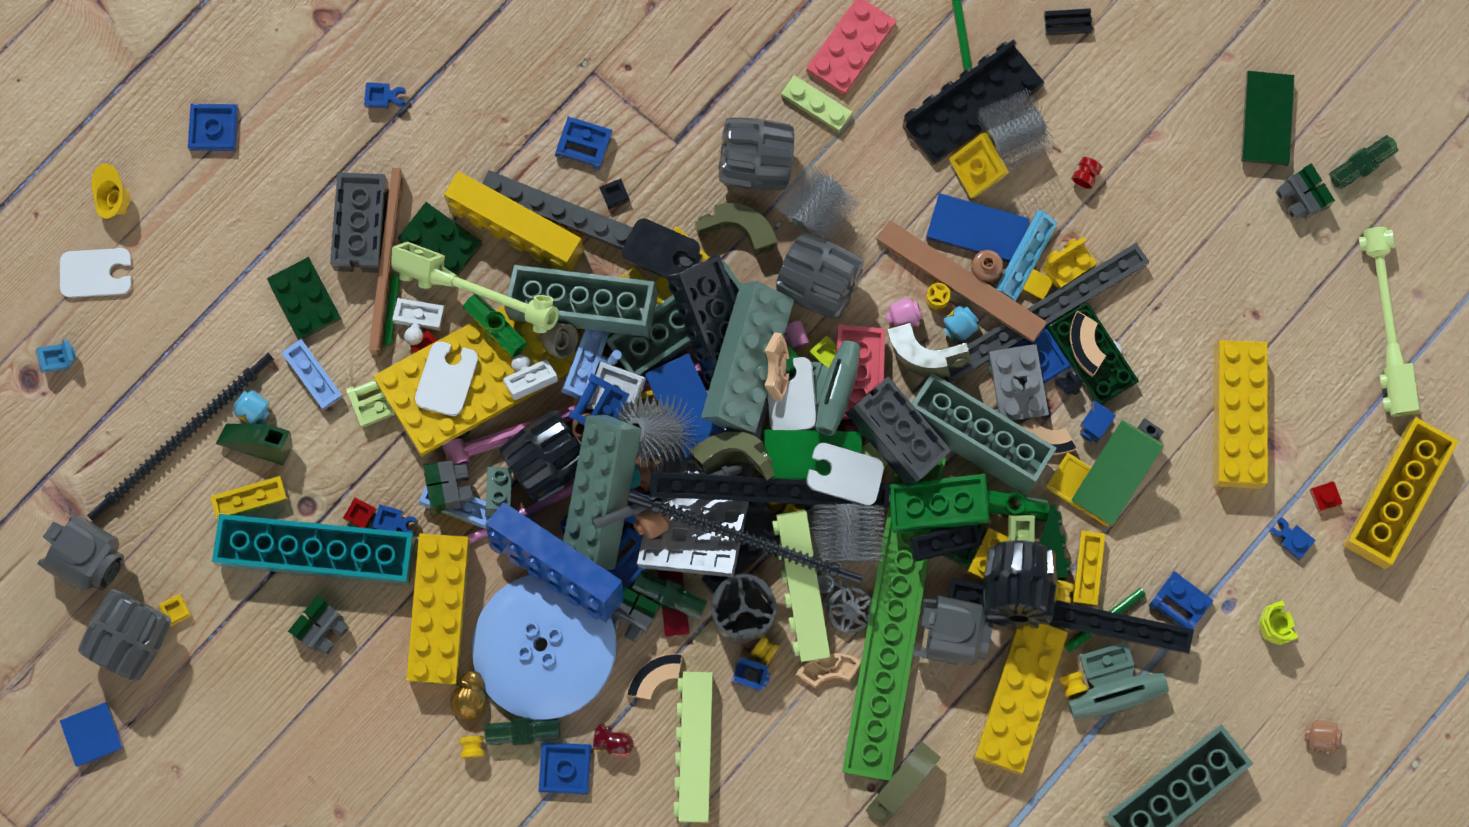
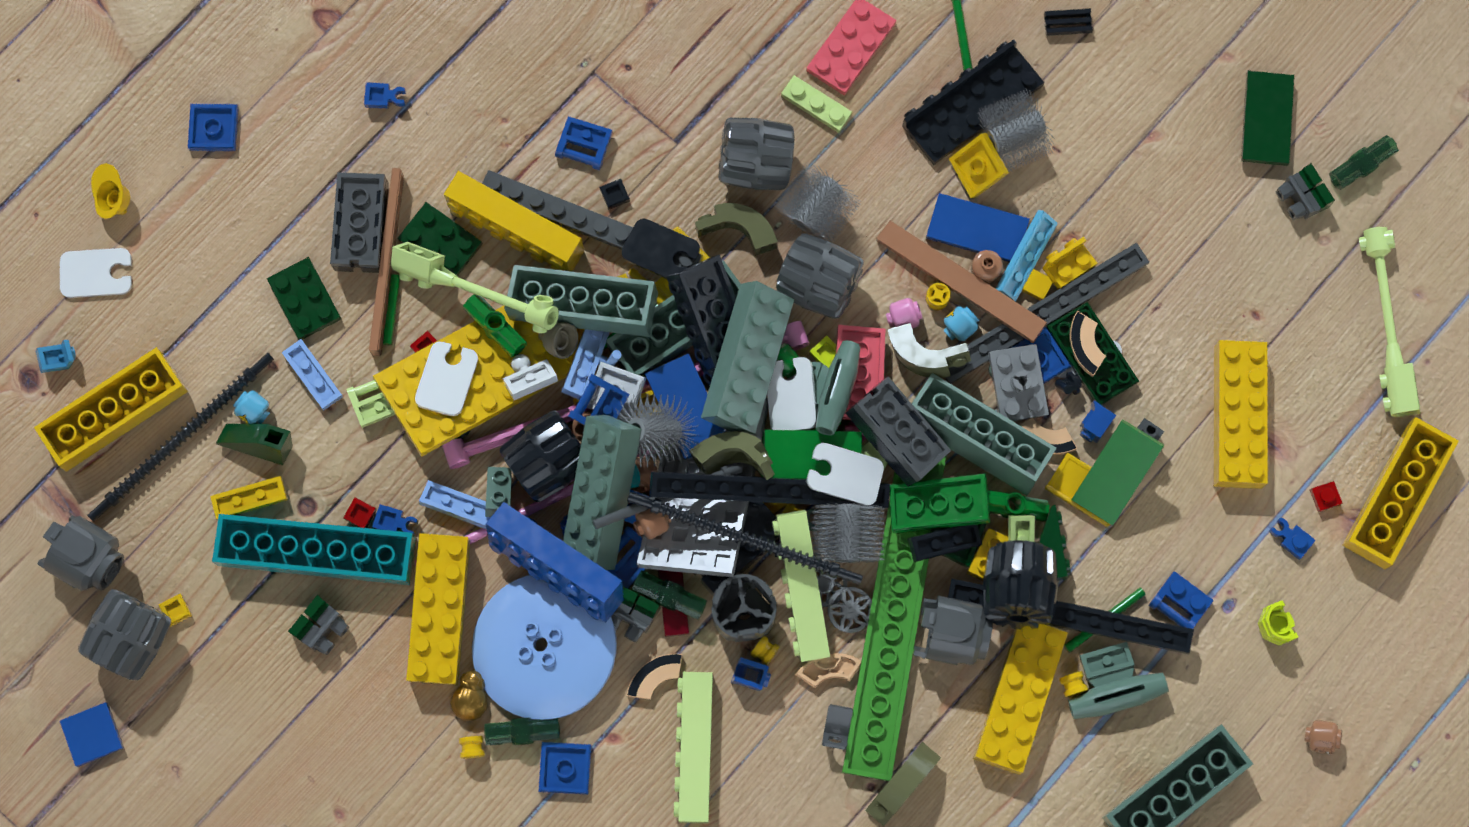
white plate [392,298,445,345] -> none
hips [423,461,473,516] -> none
dark red animal [593,723,633,756] -> none
light nougat tile [764,333,789,401] -> none
yellow wheel [1056,580,1074,603] -> none
red wheel [1071,157,1103,189] -> none
yellow plate [1072,530,1105,607] -> none
none -> yellow brick [34,347,188,472]
none -> dark grey bracket [822,704,853,750]

